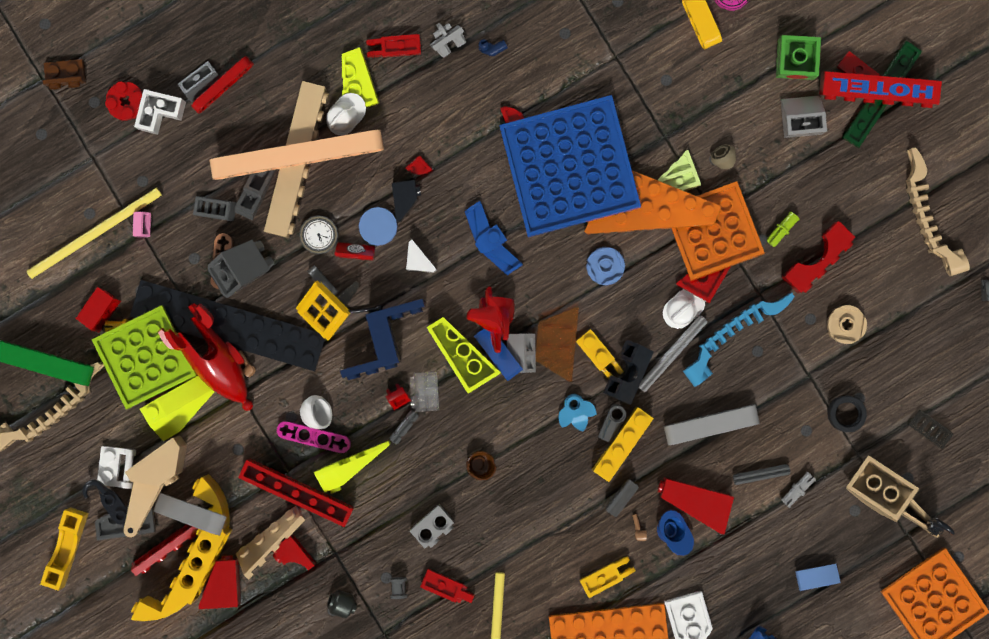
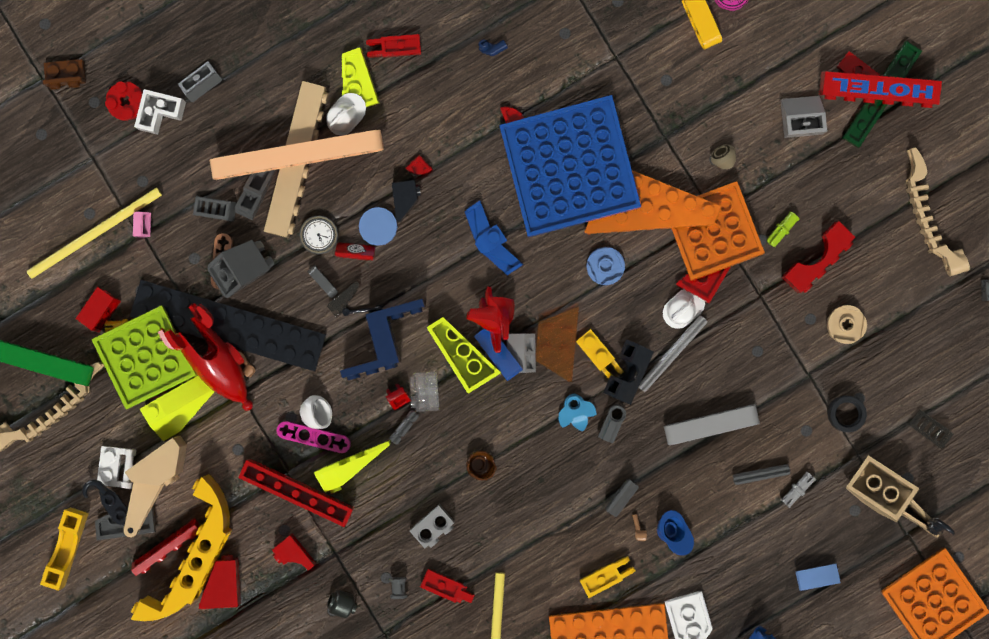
light grey beam [153,493,227,536] -> none
red beam [191,56,254,114] -> none
tan wing [236,506,305,580] -> none
yellow piece [296,280,350,341] -> none
white slope [406,240,437,273] -> none
light grey hips [430,23,466,57] -> none
yellow arch [592,407,654,482] -> none
yellowish green wing [658,150,701,191] -> none
red slope [658,477,734,535] -> none
dark azure piece [683,293,795,387] -> none
bright green brick [776,35,821,80] -> none

